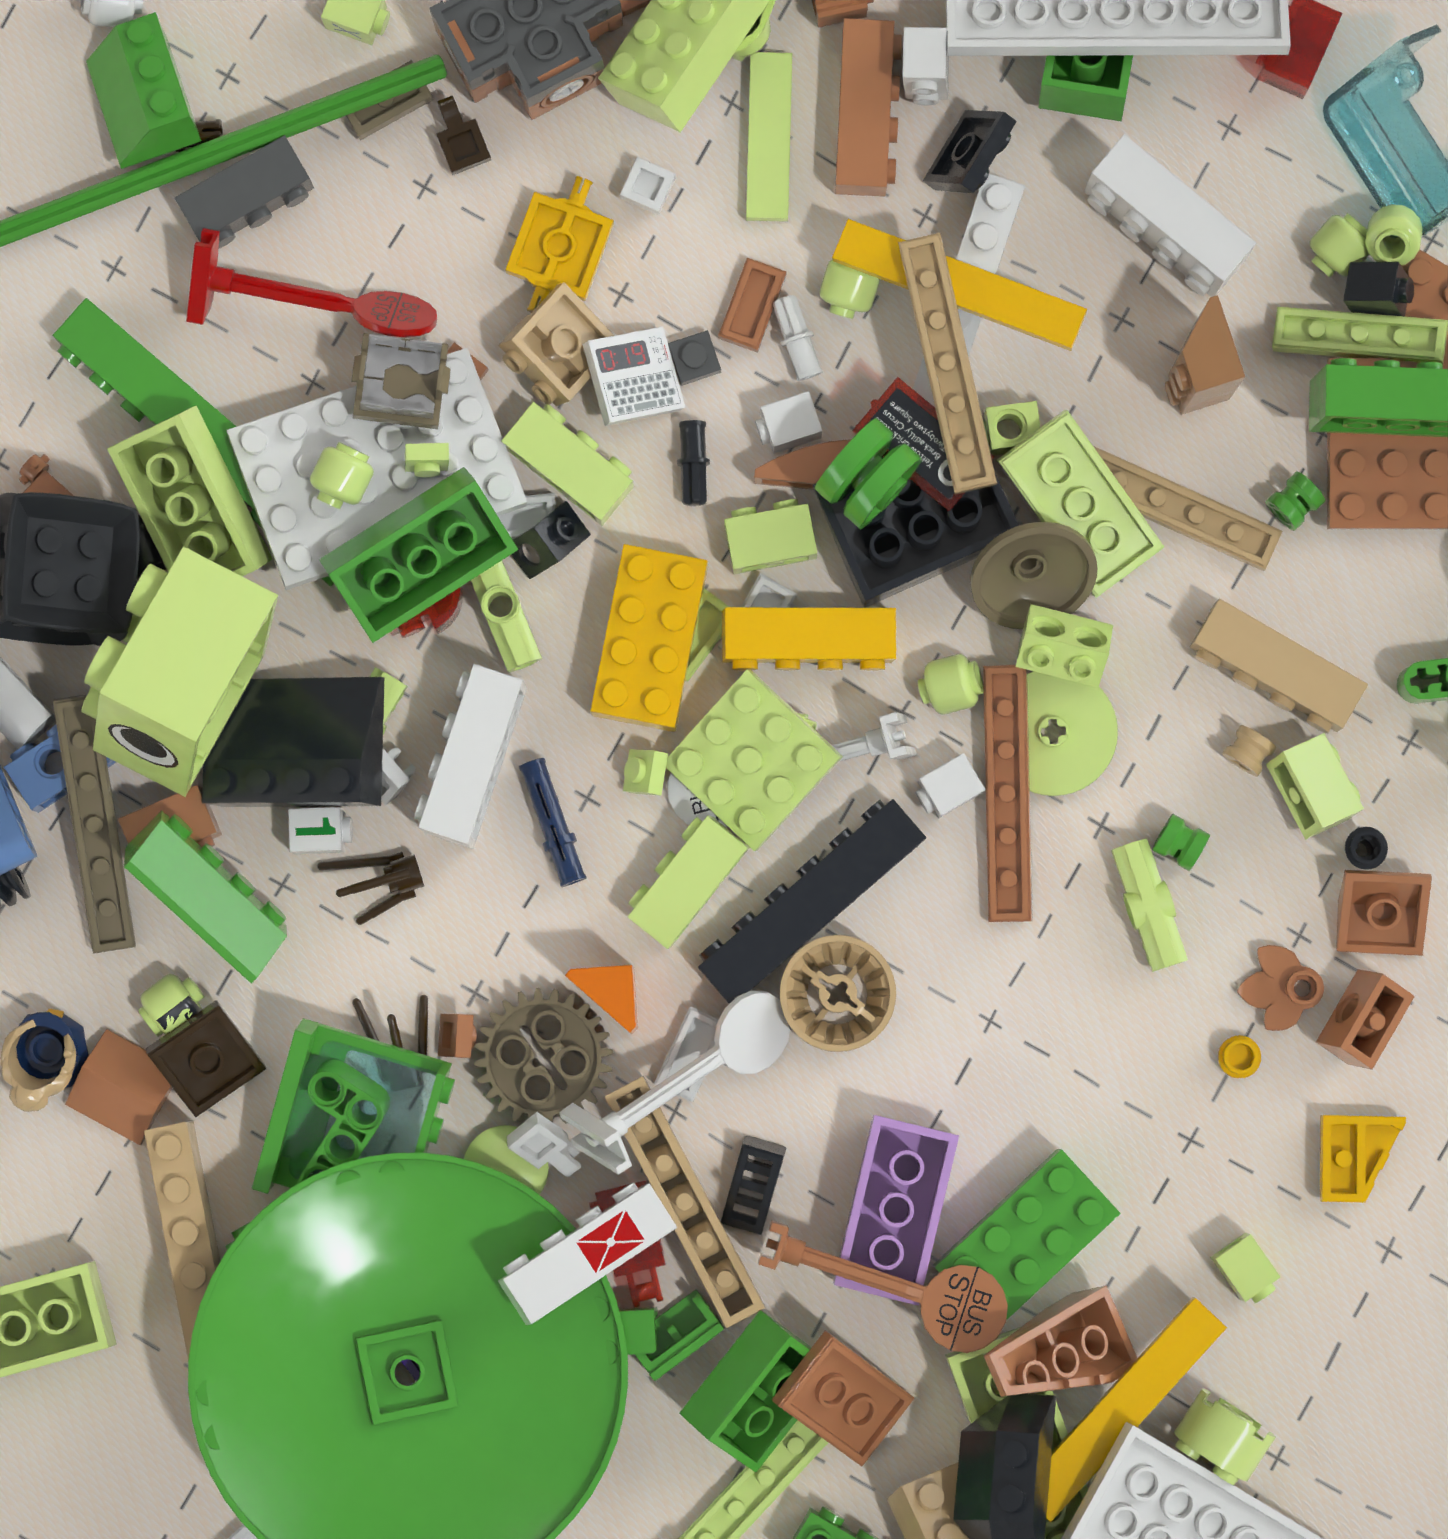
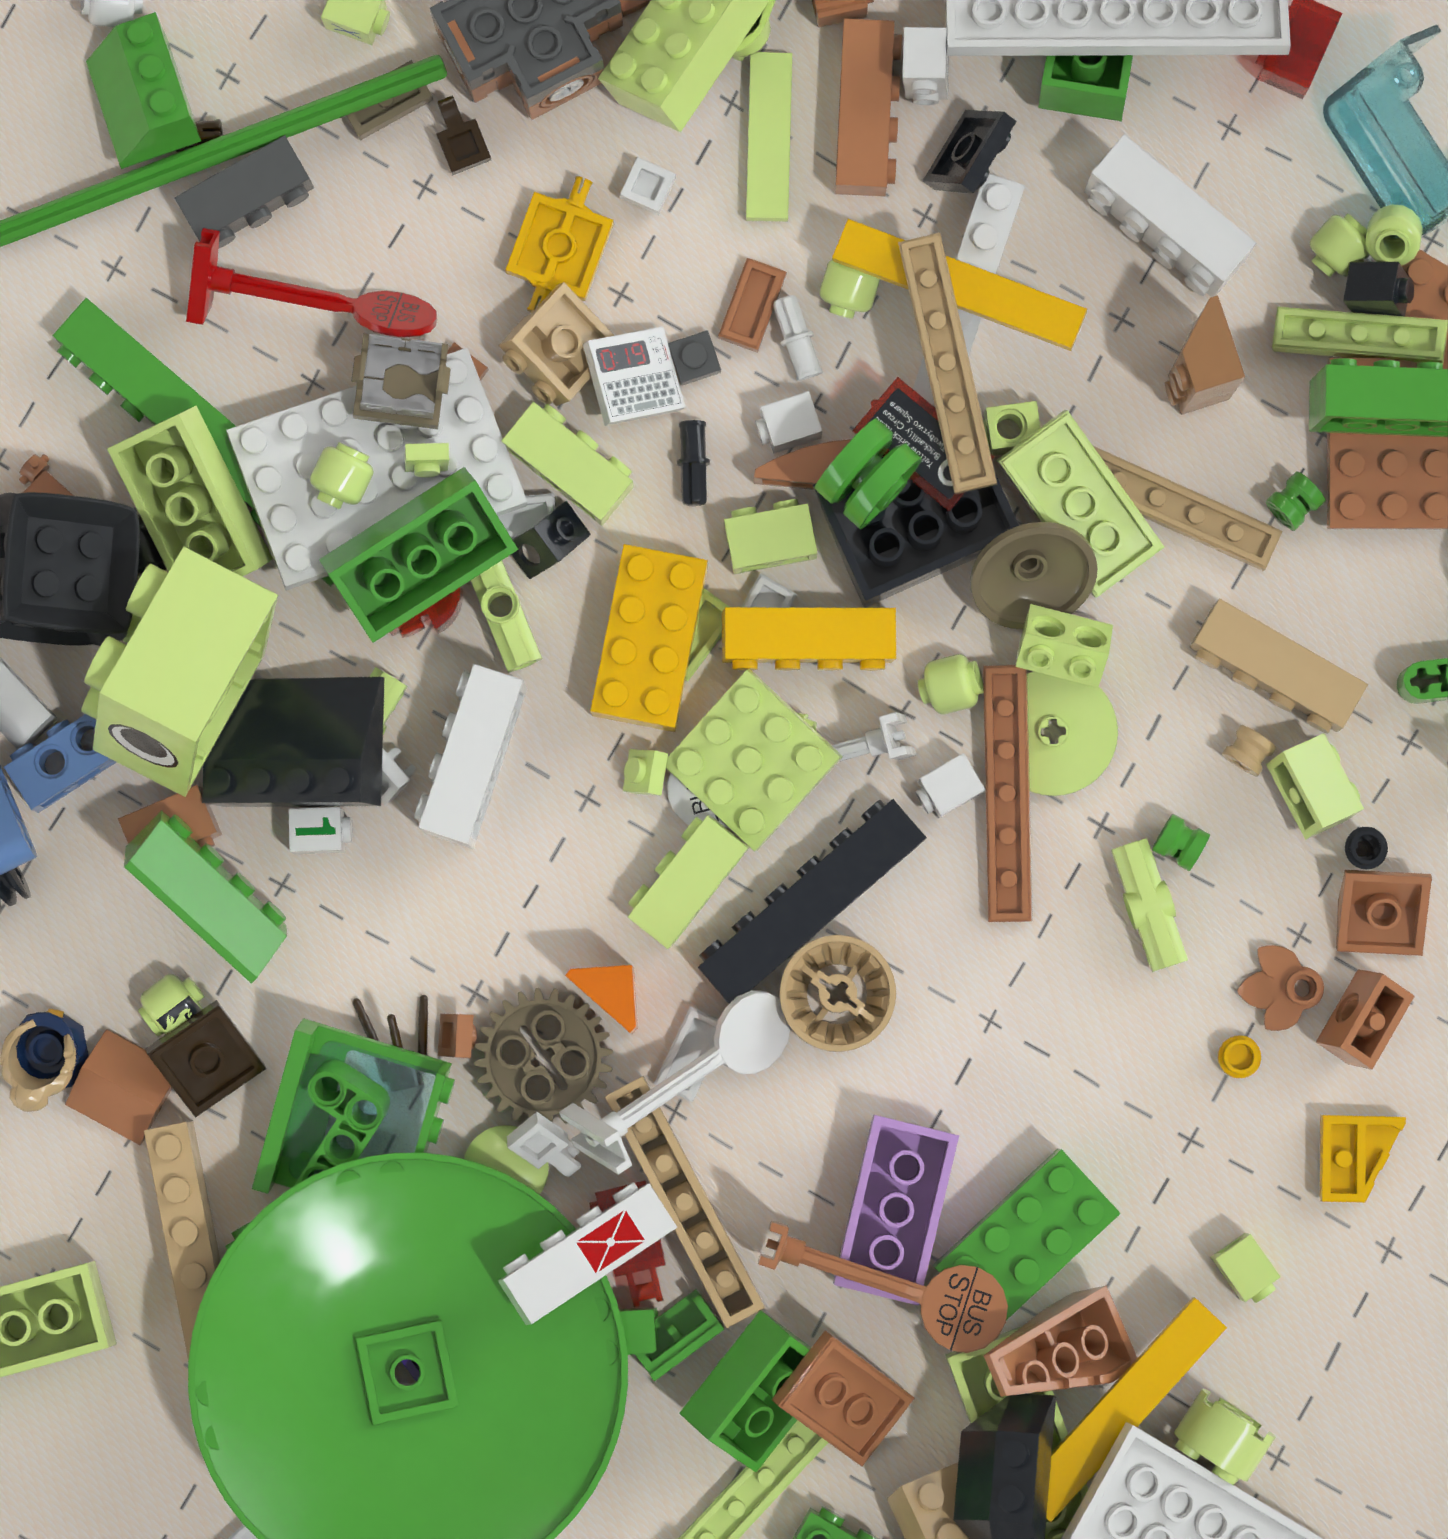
dark tan tile [53,695,136,954] -> none
dark brown plant [317,852,424,925] -> none
dark blue pin [519,758,587,887] -> none
black slope [721,1136,787,1235] -> none

